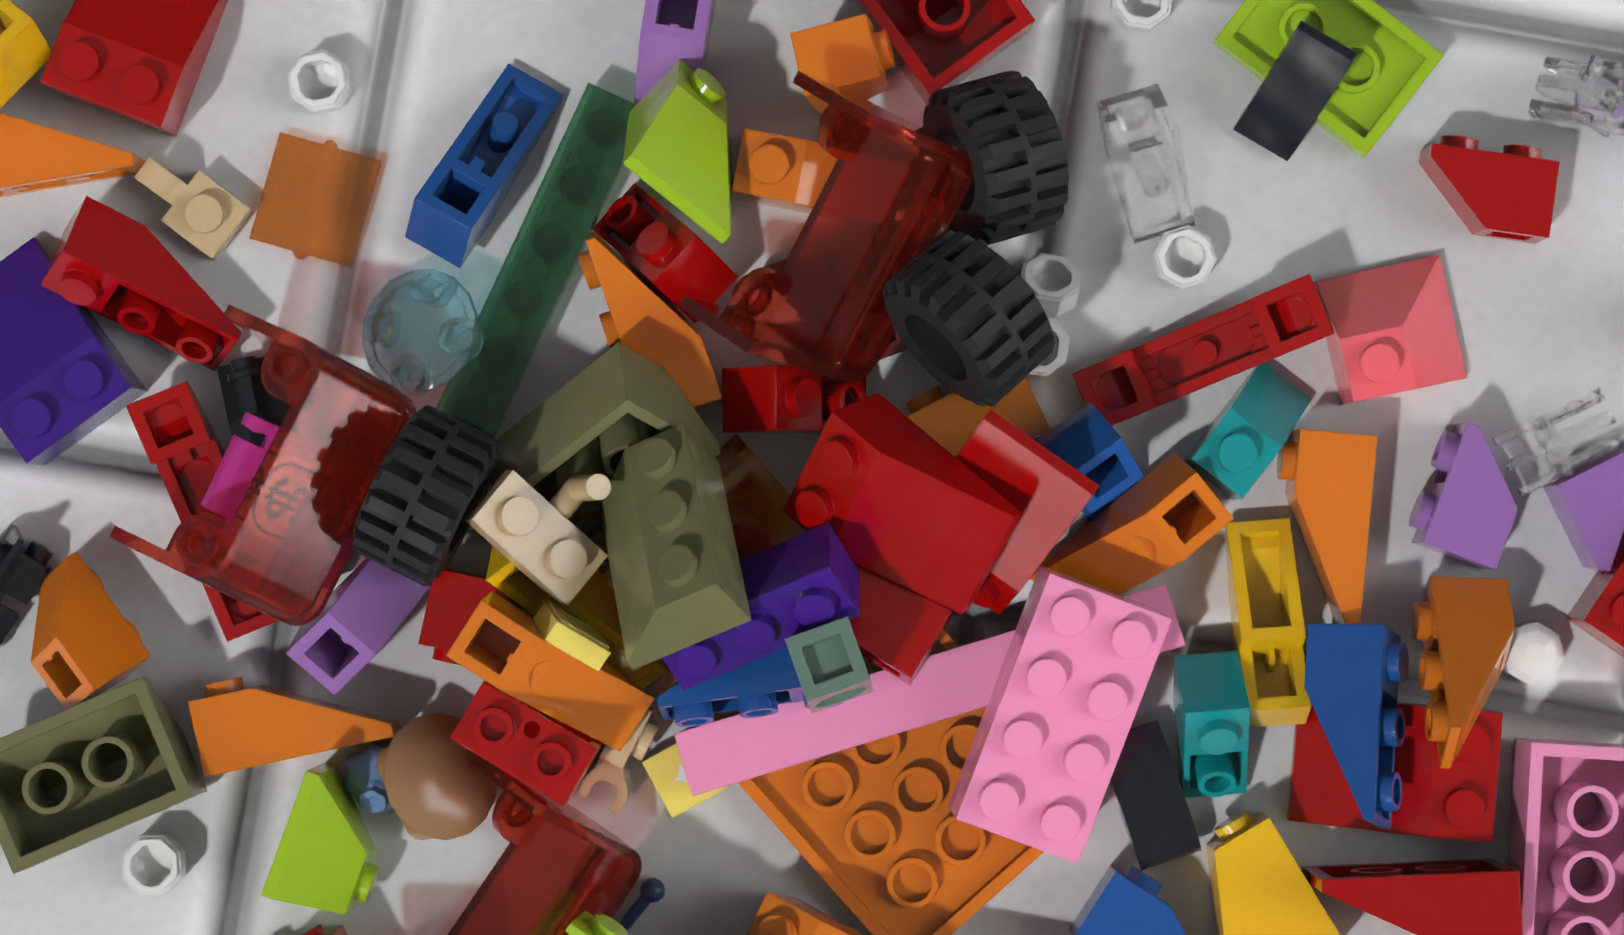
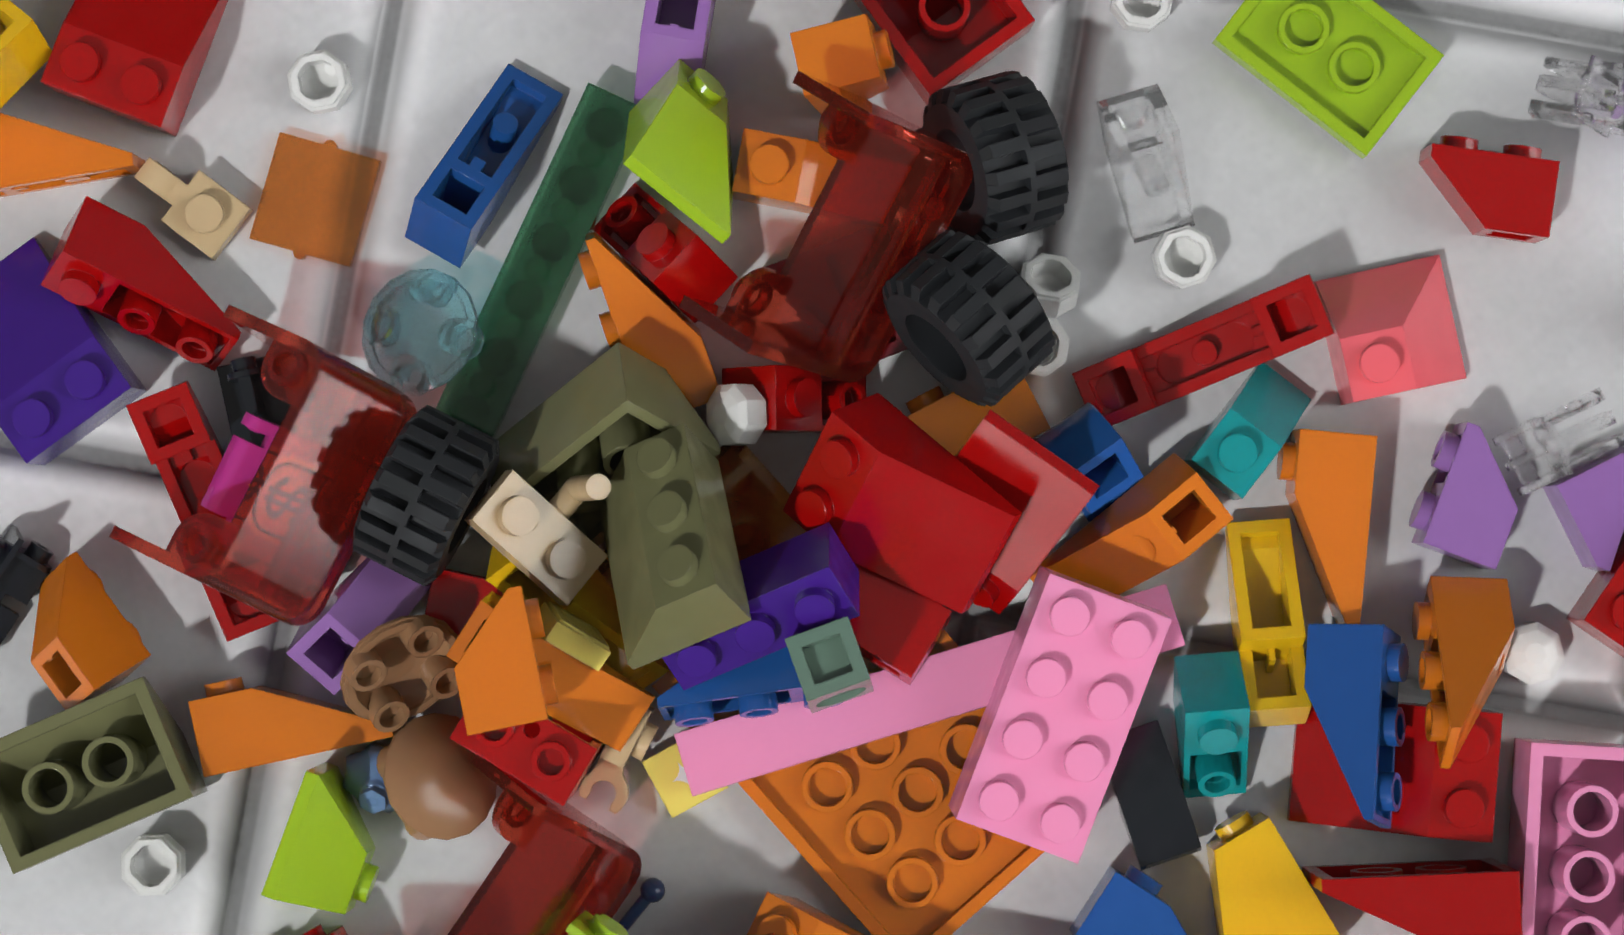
black slope [1233,21,1357,161] -> none
none -> medium nougat dish [340,614,459,732]
none -> orange slope [454,586,559,736]
none -> white tile [706,384,767,446]

